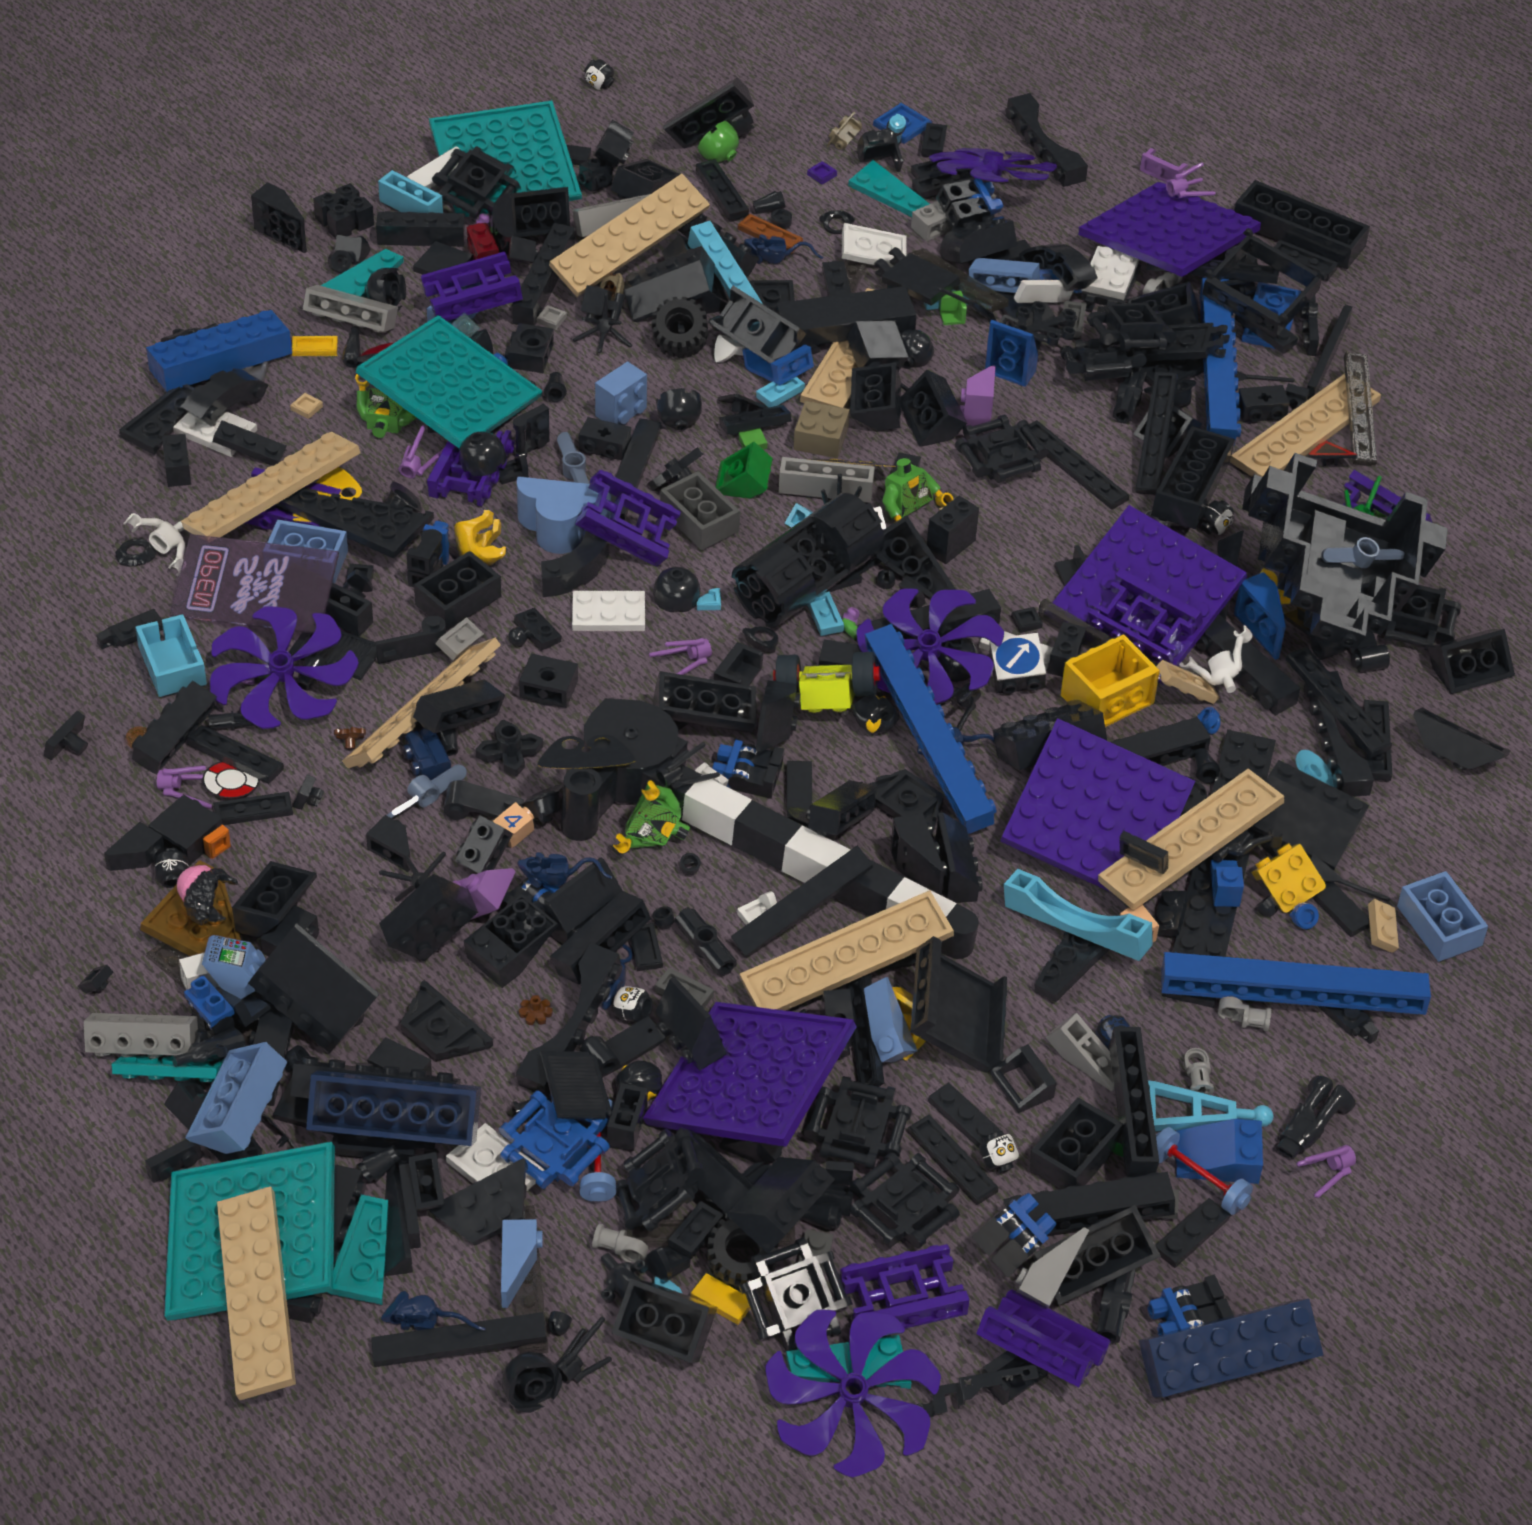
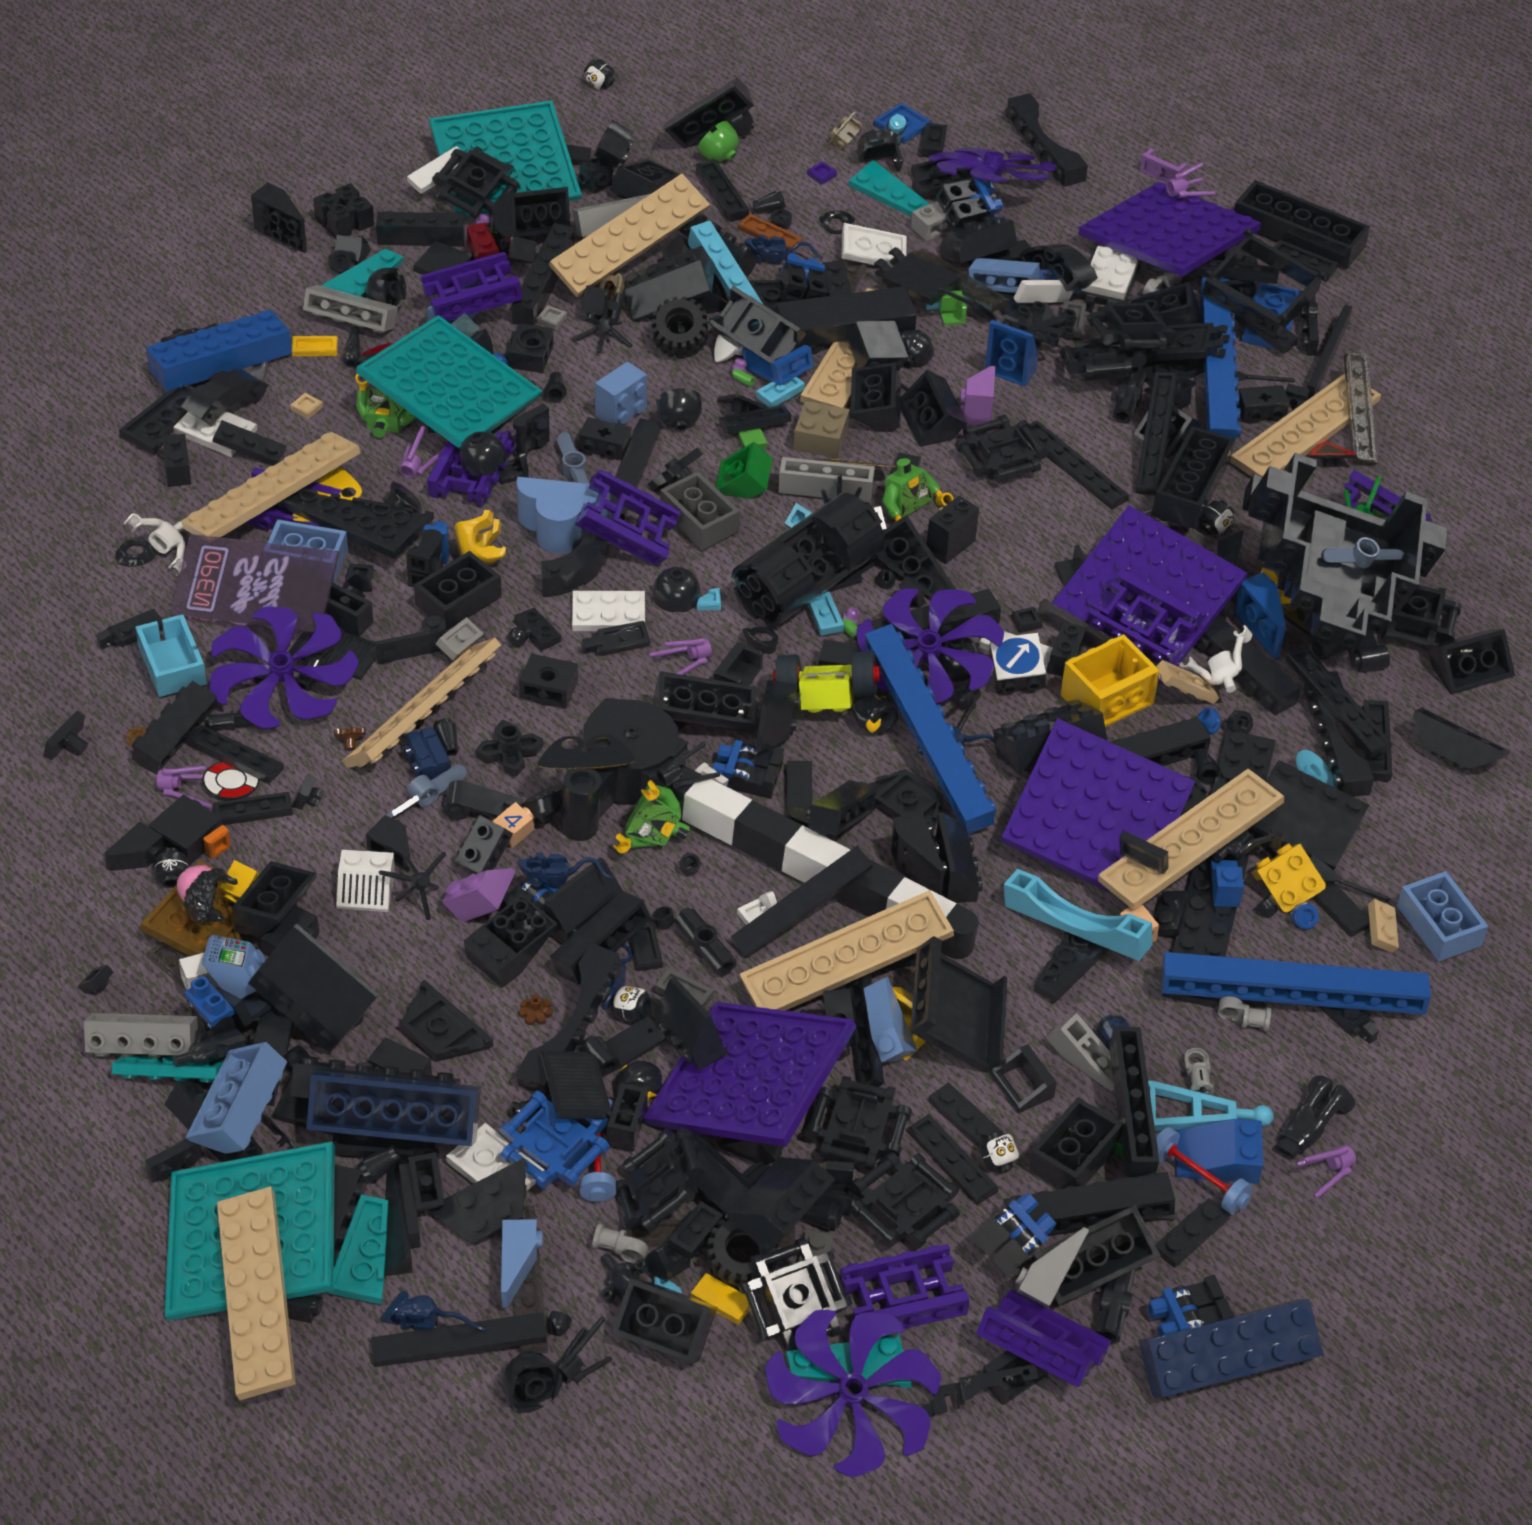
medium azure brick [378,170,443,213] -> none
black brick [379,874,478,961] -> none
black brick [413,679,505,733] -> none
none -> yellow slope [219,860,259,903]
none -> white slope [336,850,395,912]
none -> black hinge [581,621,650,655]
none -> bright green arm [732,358,755,387]
none -> black hips [780,253,828,302]
none -> black tile [1227,710,1253,734]

